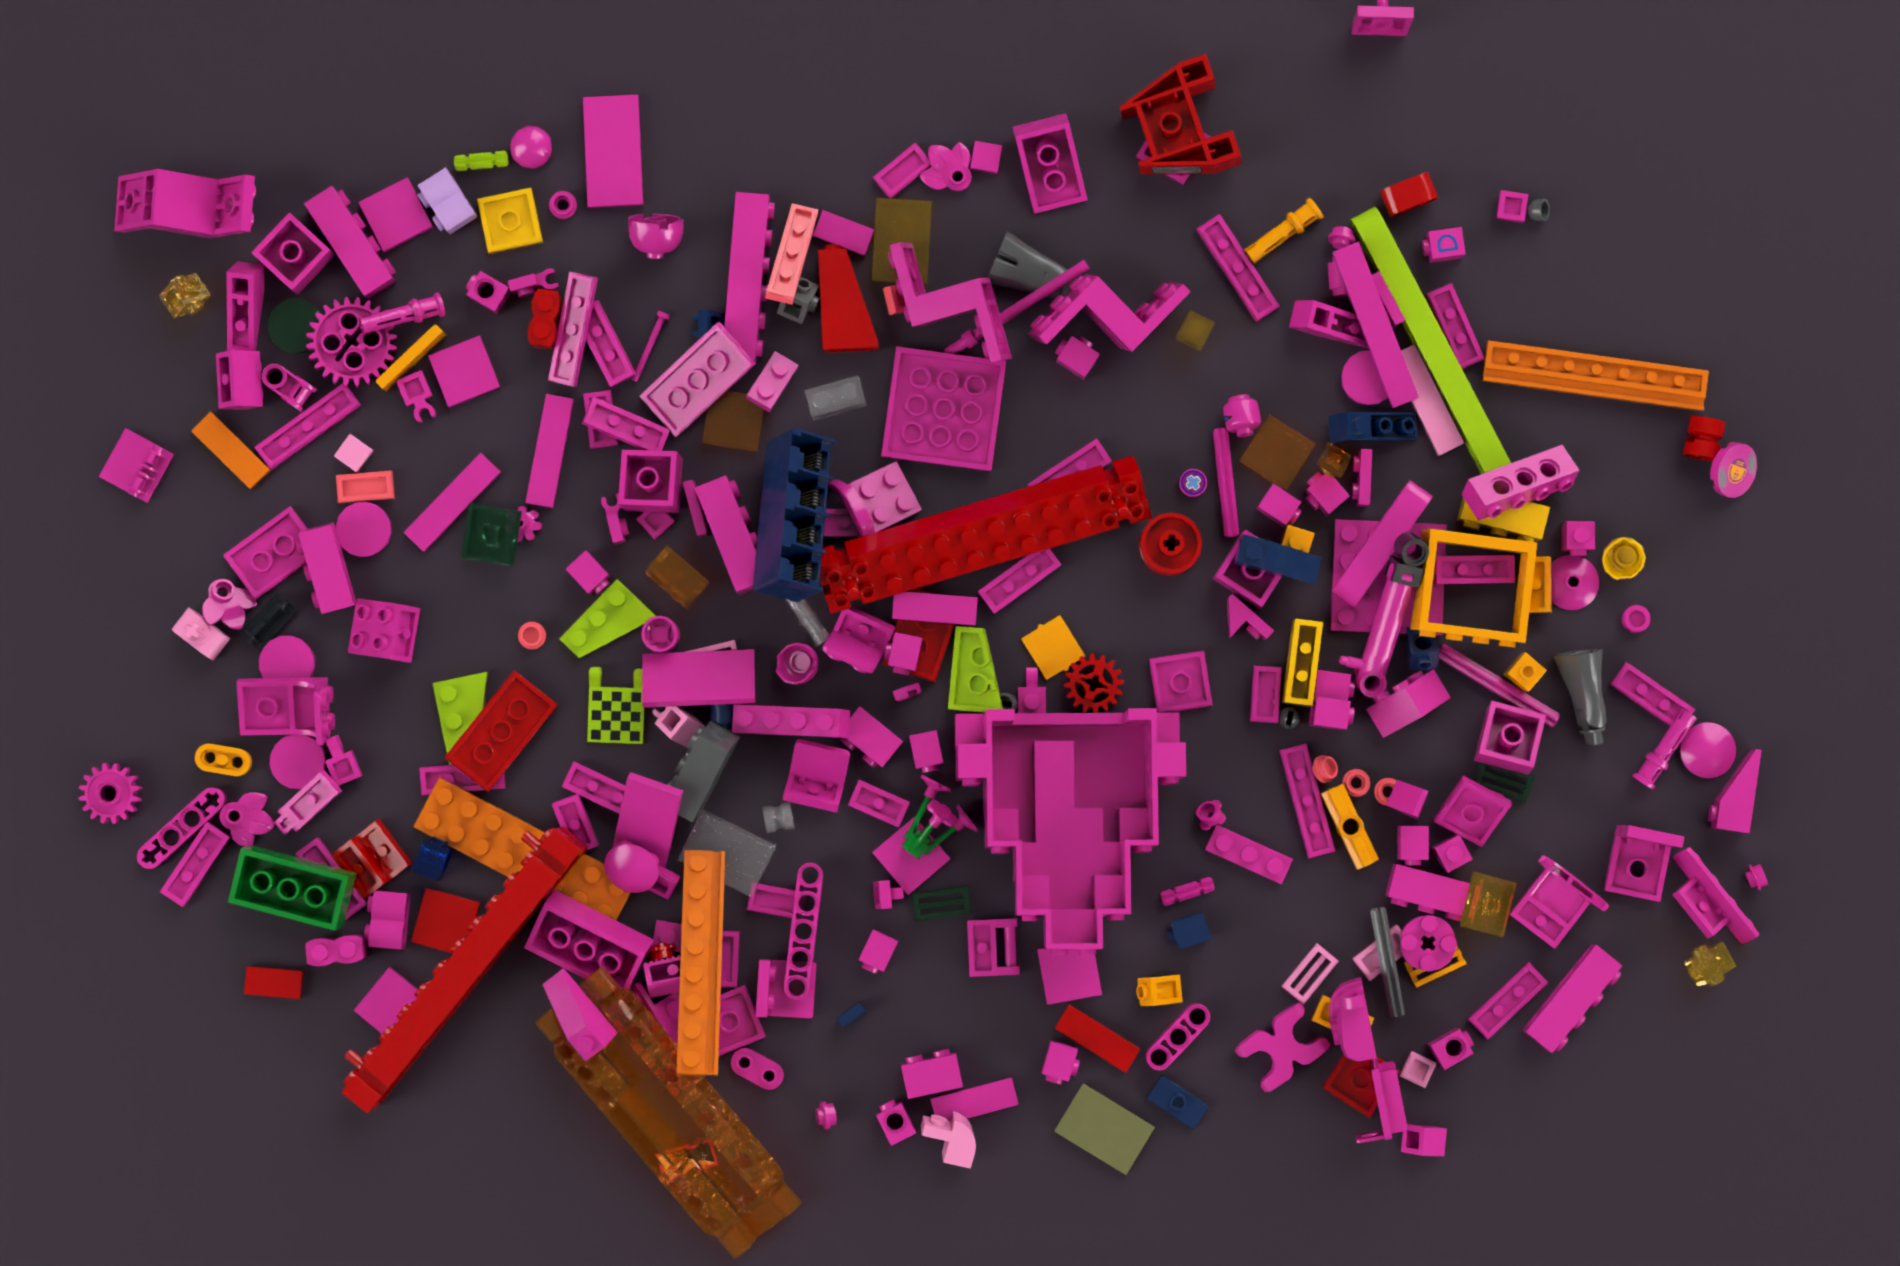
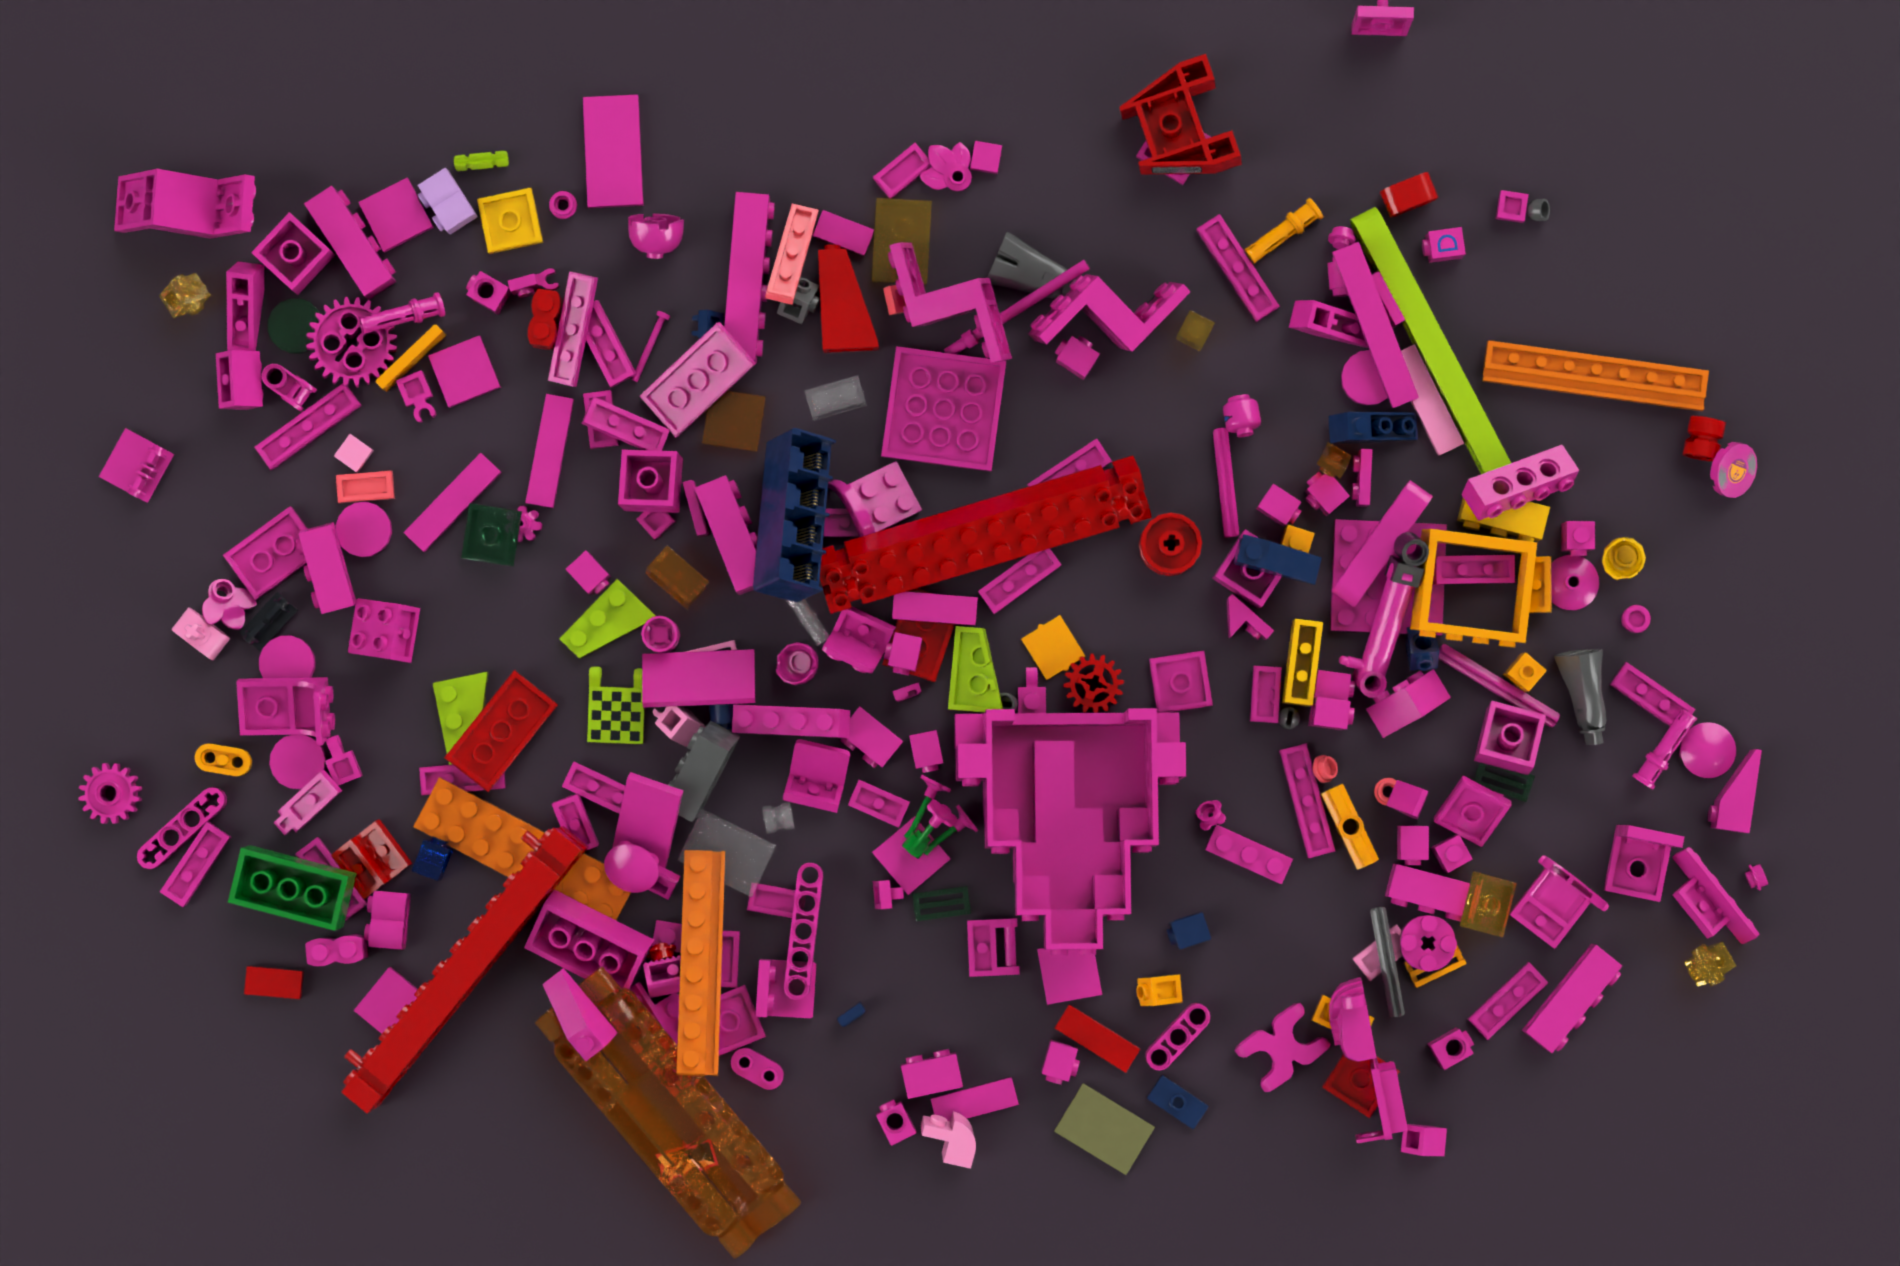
orange tile [191,411,271,490] -> none
dark pink plate [219,792,275,847] -> none
red tile [411,888,481,953] -> none
dark pink hair [510,125,552,169] -> none
coral plate [518,622,546,650] -> none
dark pink plate [601,493,629,545] -> none
dark pink plate [746,351,799,413] -> none
dark pink plate [815,1101,837,1130] -> none
dark pink brick [859,929,899,974] -> none
dark pink slope [1013,113,1088,214] -> none
dark pink axle [1160,877,1215,906] -> none
tile [1179,469,1207,497] -> none
clear orange tile [1239,414,1316,491] -> none
bright pink tile [1282,943,1339,1004] -> none
coral plate [1342,769,1371,797] -> none
bright pink tile [1399,1050,1437,1088] -> none
dark pink tile [1425,283,1485,369] -> none

